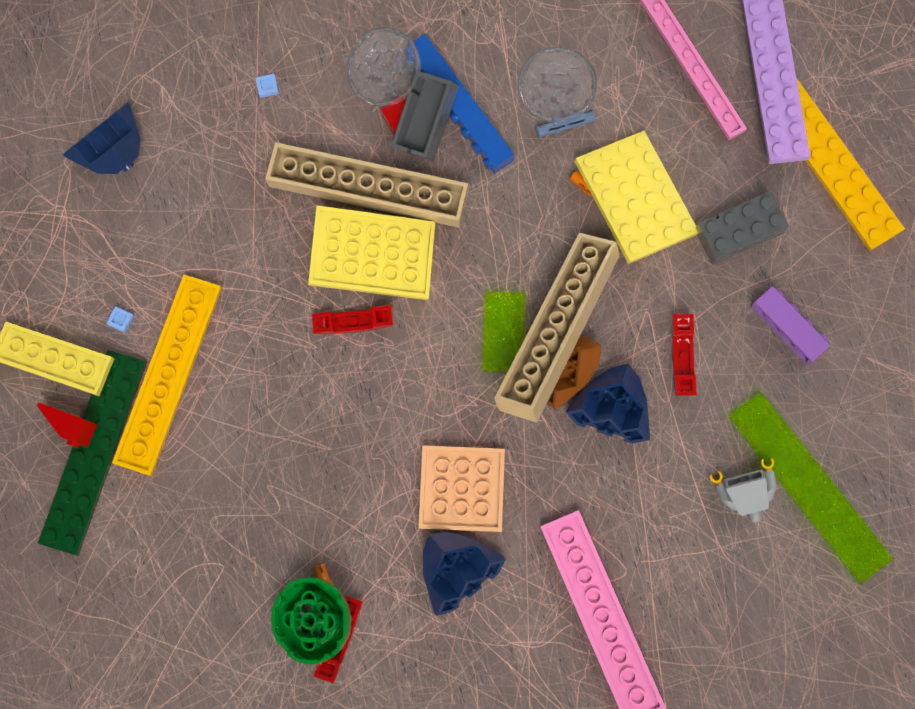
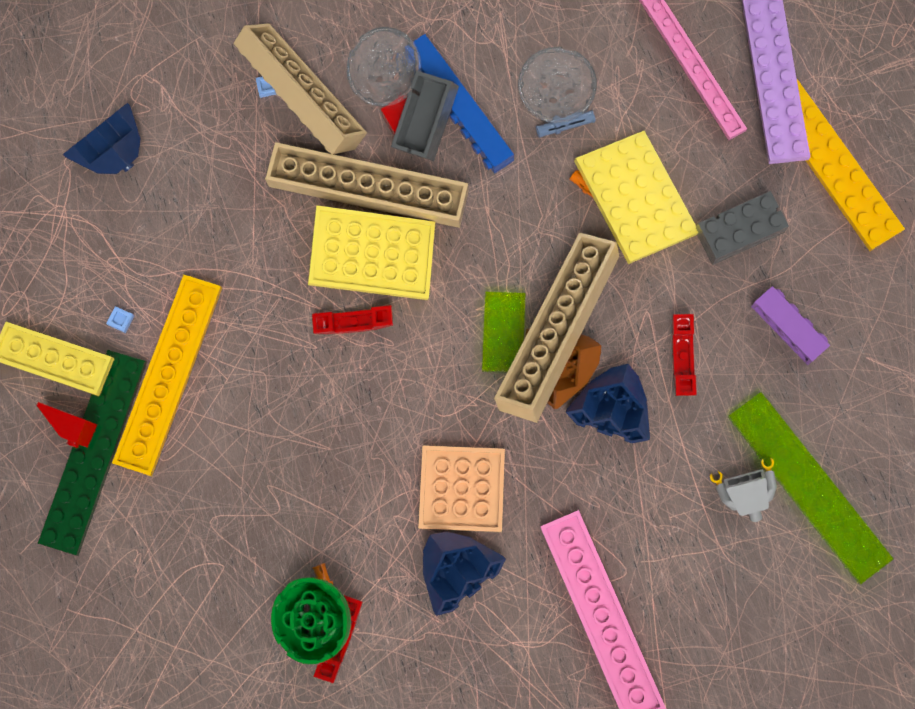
none -> tan brick [234,24,367,155]

